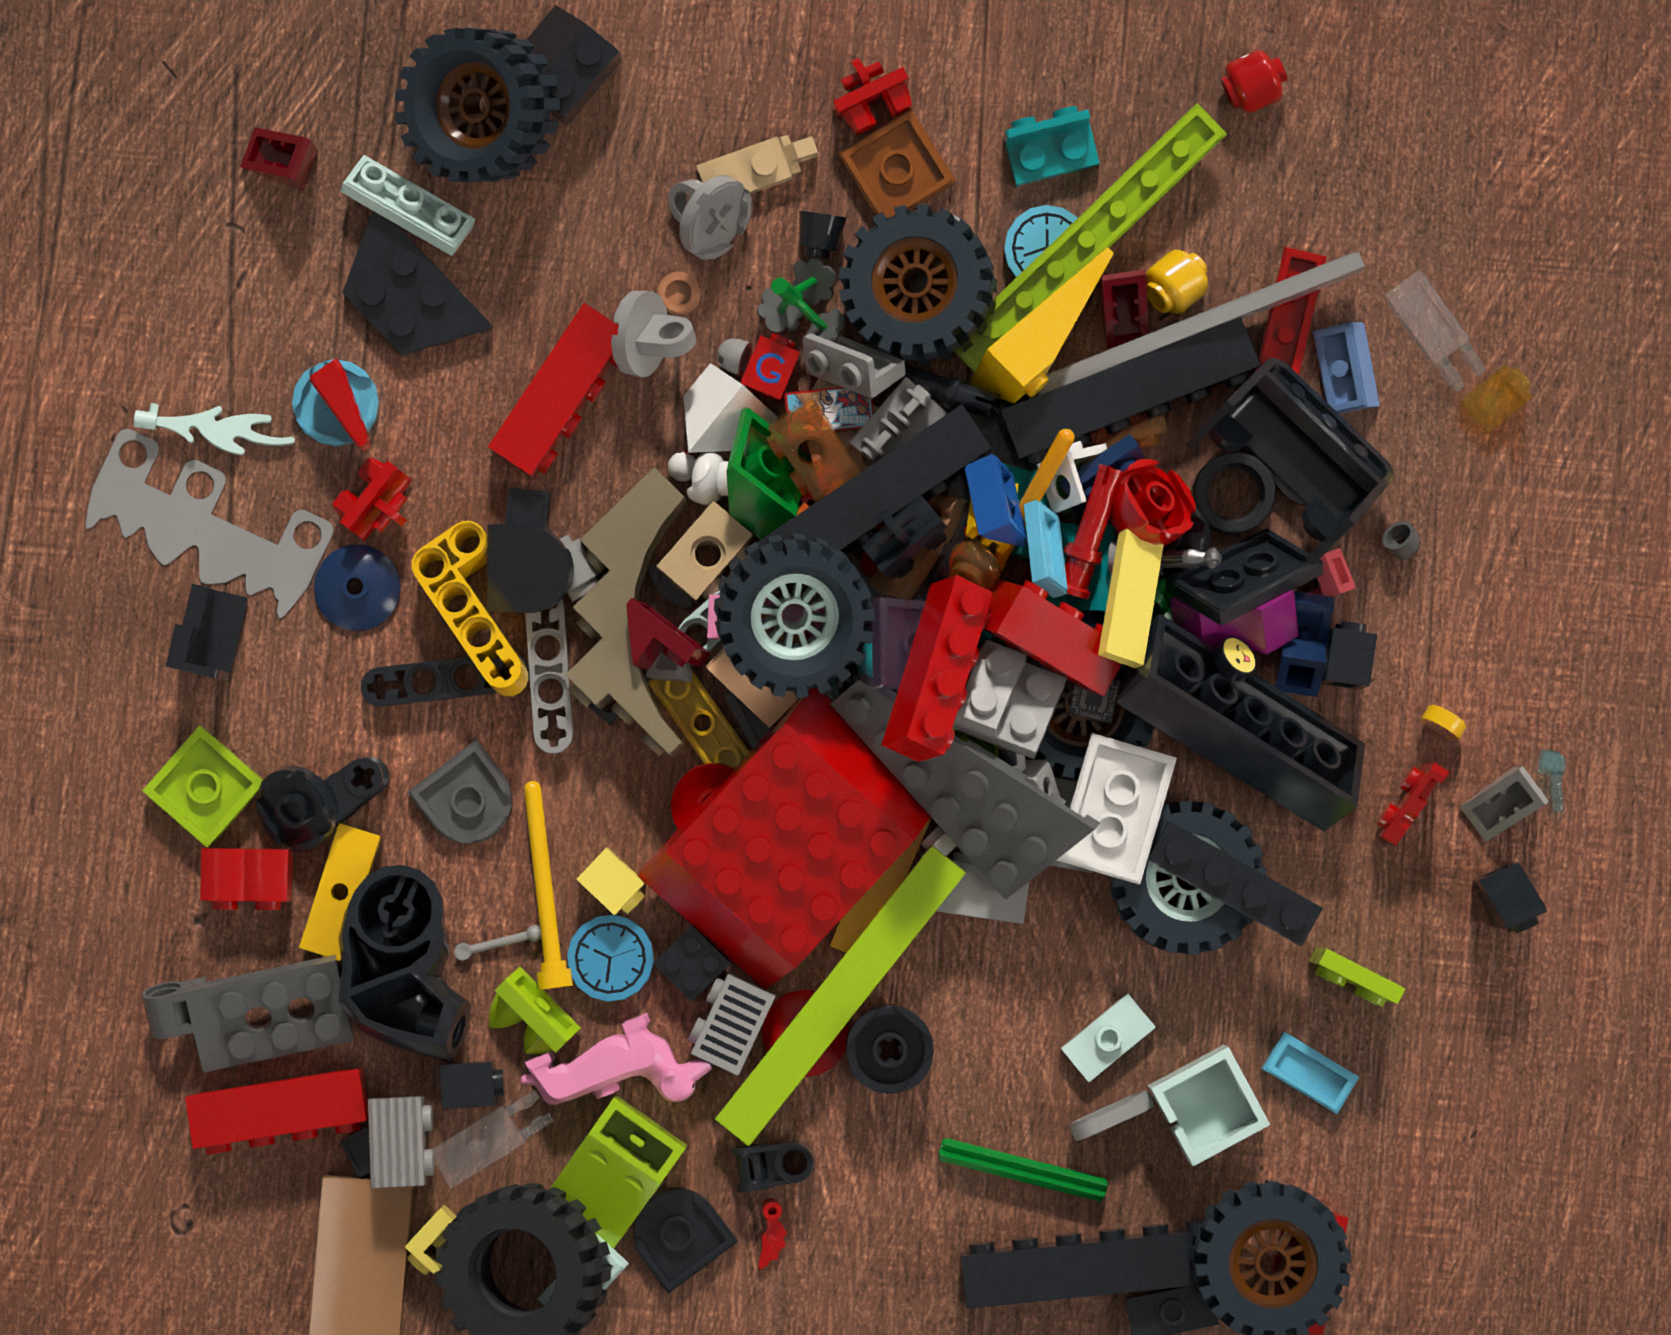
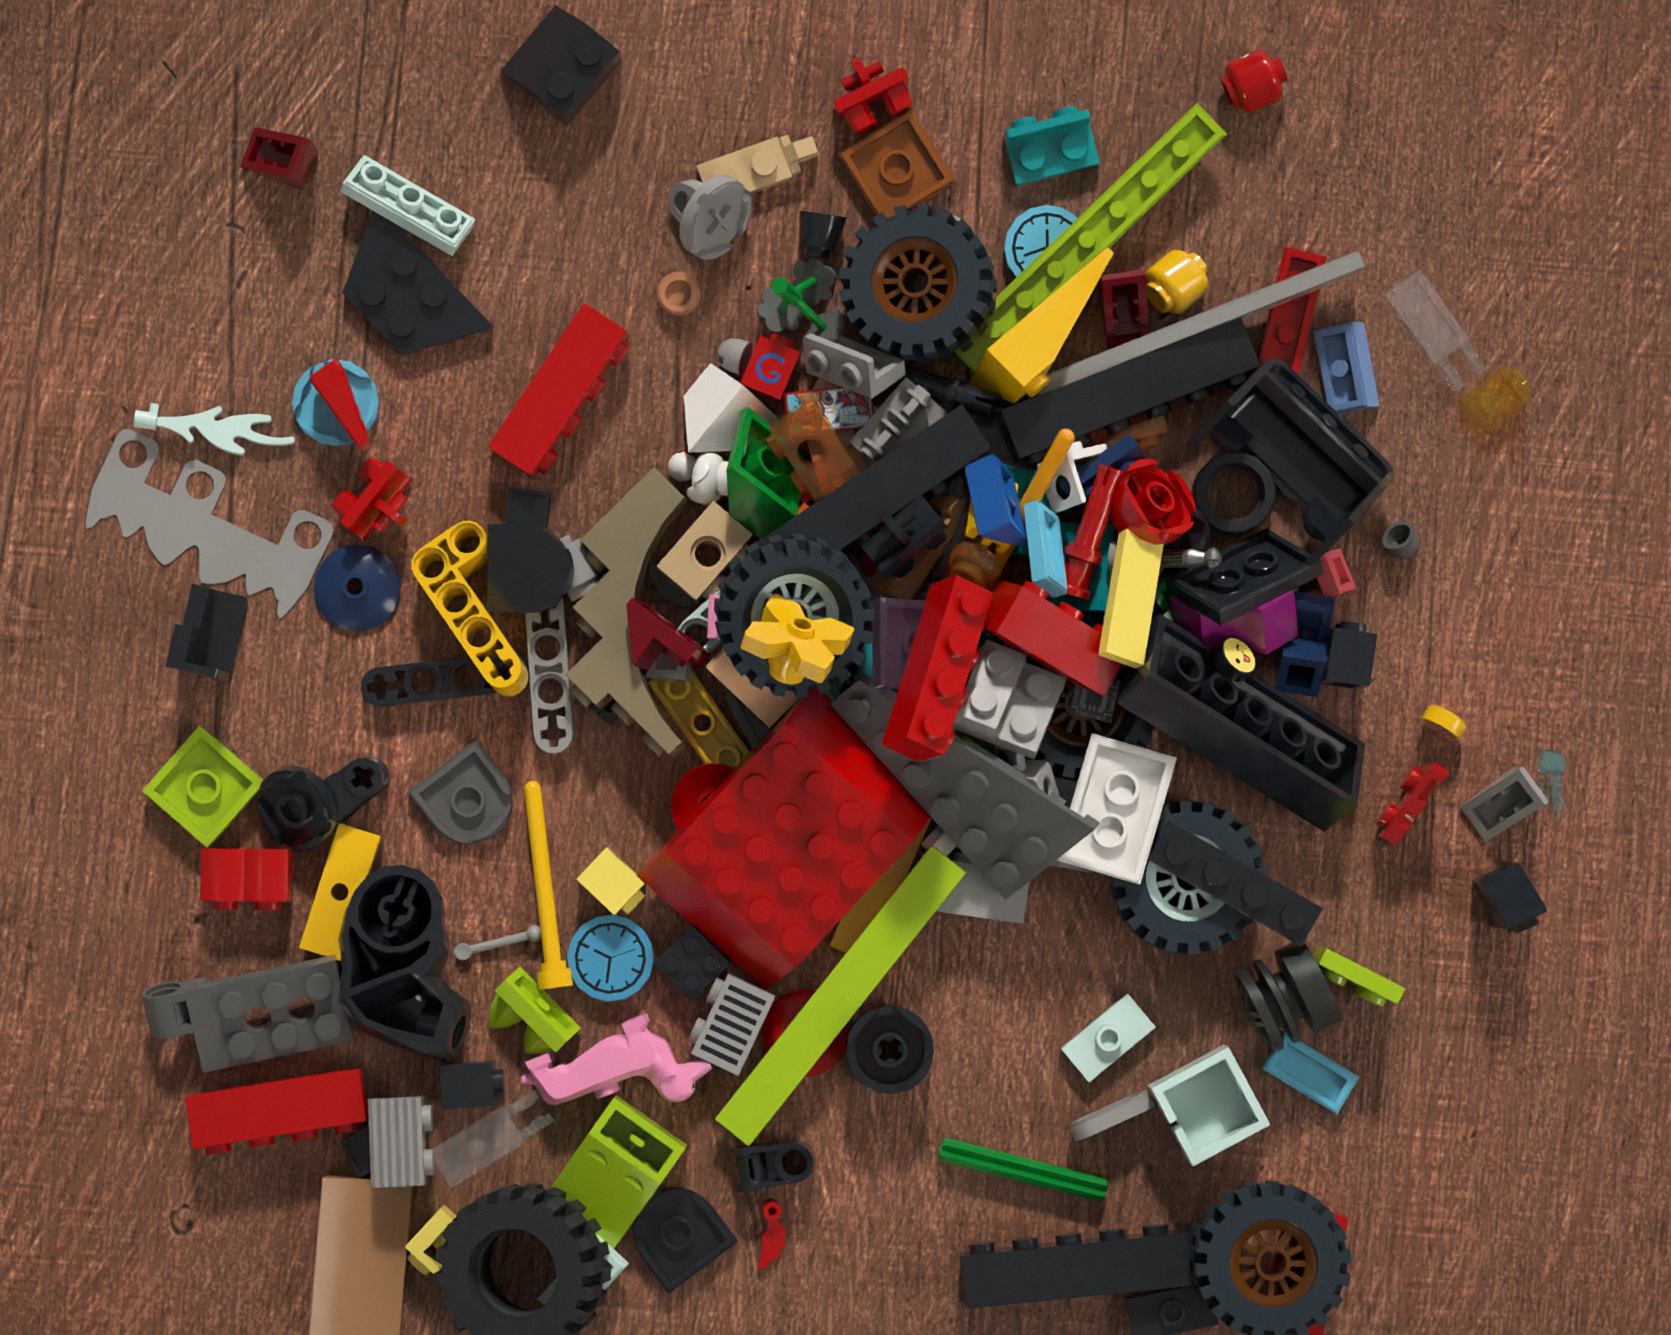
black wheel [395,28,560,182] -> none
light grey tile [611,290,697,377] -> none
none -> yellow plant [741,594,854,685]
none -> pearl dark grey wheel [1233,942,1342,1053]

